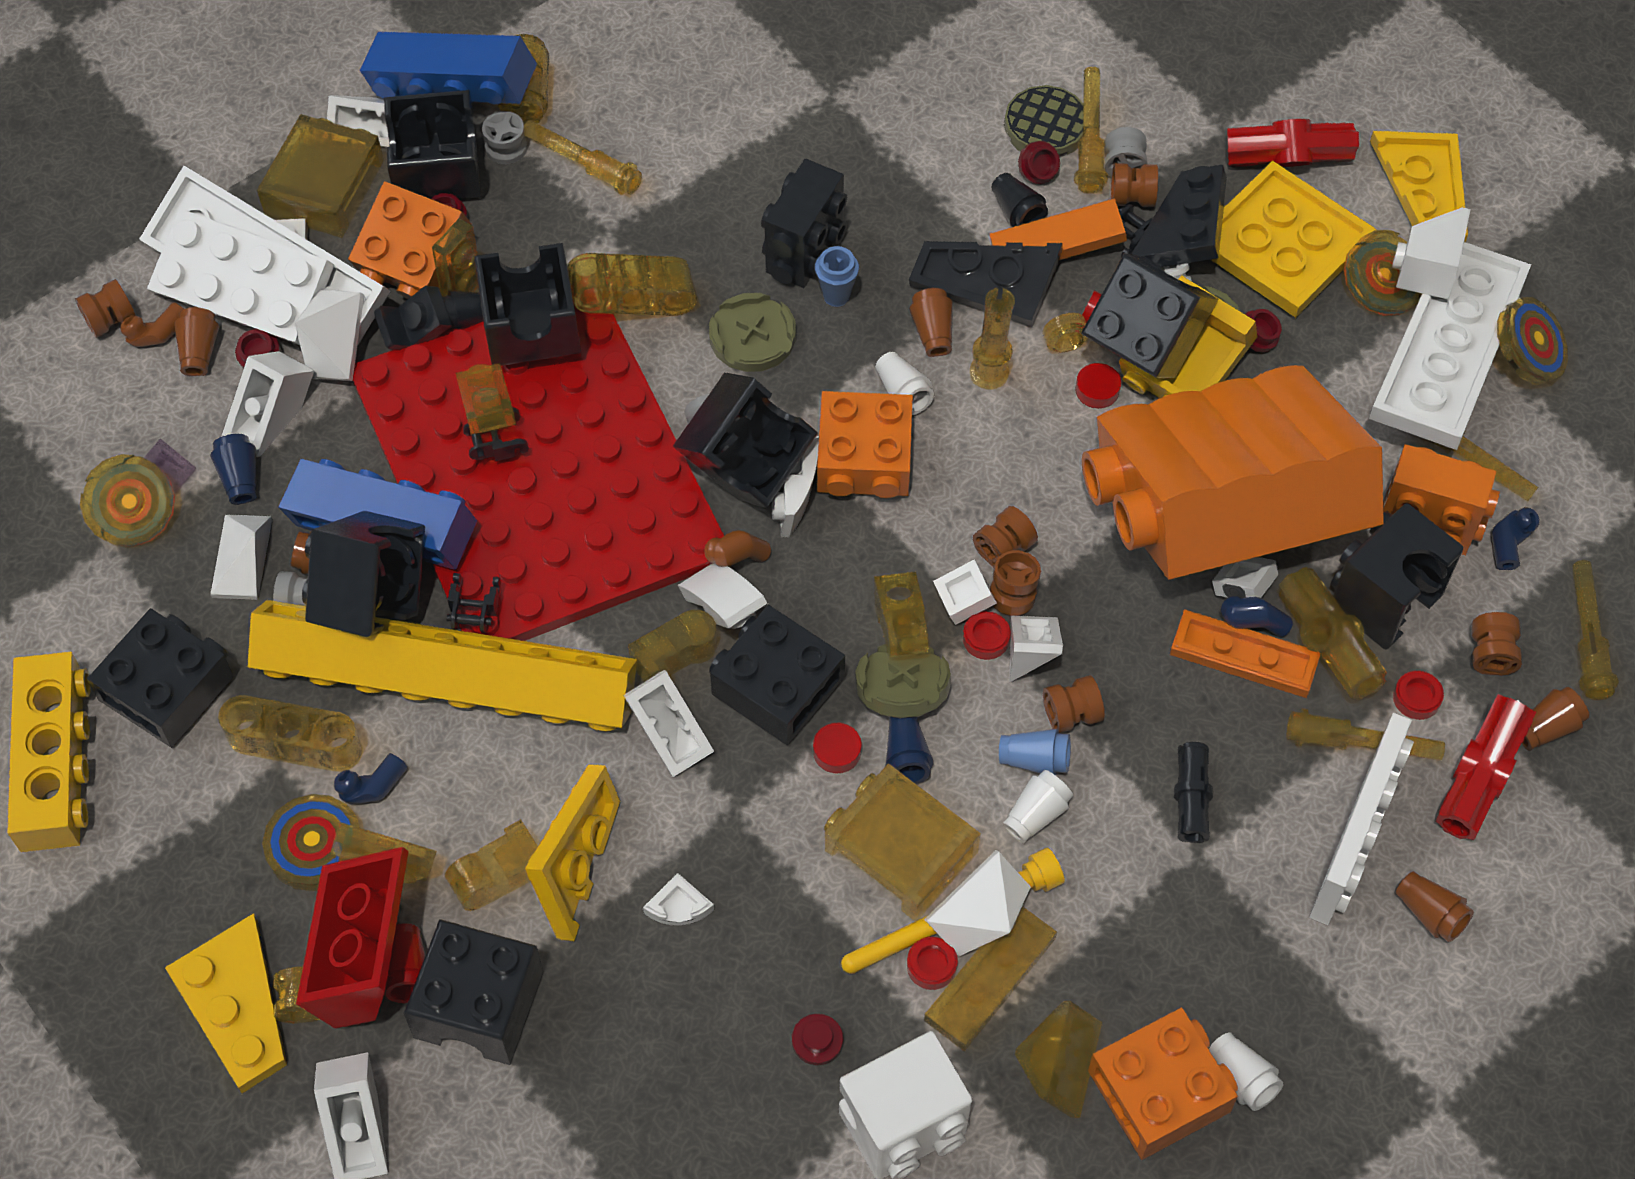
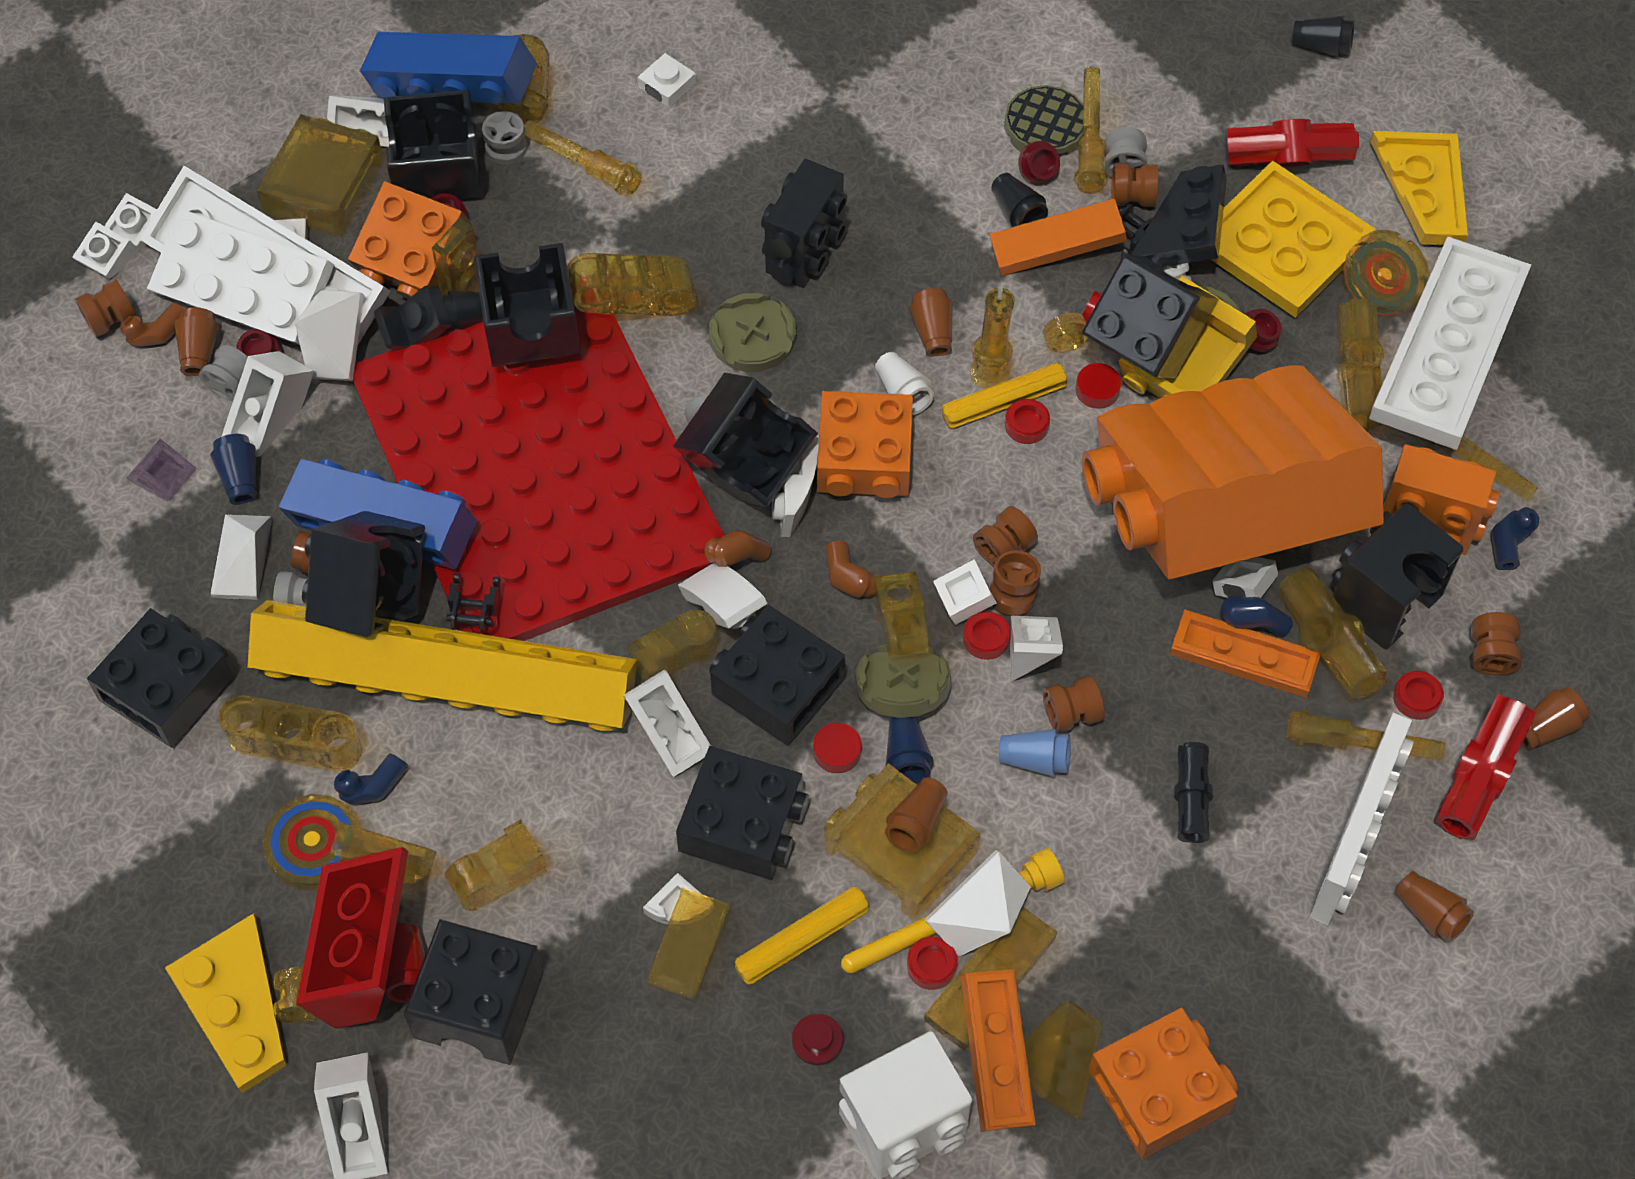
yellow brick [7,652,91,852] -> none
clear yellow tile [80,454,175,547] -> none
clear yellow plate [456,363,516,435] -> none
black piece [463,407,529,462] -> none
yellow wing [525,764,620,941] -> none
medium blue cone [815,246,859,307] -> none
black wing [909,241,1063,327] -> none
white cone [1002,770,1073,844] -> none
white cone [1209,1032,1283,1111] -> none
white slope [1392,207,1471,299] -> none
clear yellow tile [1497,297,1568,384] -> none
clear yellow pin [1572,560,1619,700] -> none
none -> white slope [72,193,157,279]
none -> light grey wheel [199,345,248,401]
none -> white plate [637,53,697,107]
none -> clear yellow tile [646,887,730,1001]
none -> black brick [676,746,809,880]
none -> yellow axle [735,887,869,984]
none -> dark orange arm [826,541,879,598]
none -> dark orange cone [885,777,947,853]
none -> yellow axle [942,363,1067,428]
none -> orange tile [960,969,1036,1132]
none -> red tile [1004,399,1050,444]
none -> black cone [1292,16,1355,57]
none -> clear yellow piece [1336,299,1384,431]

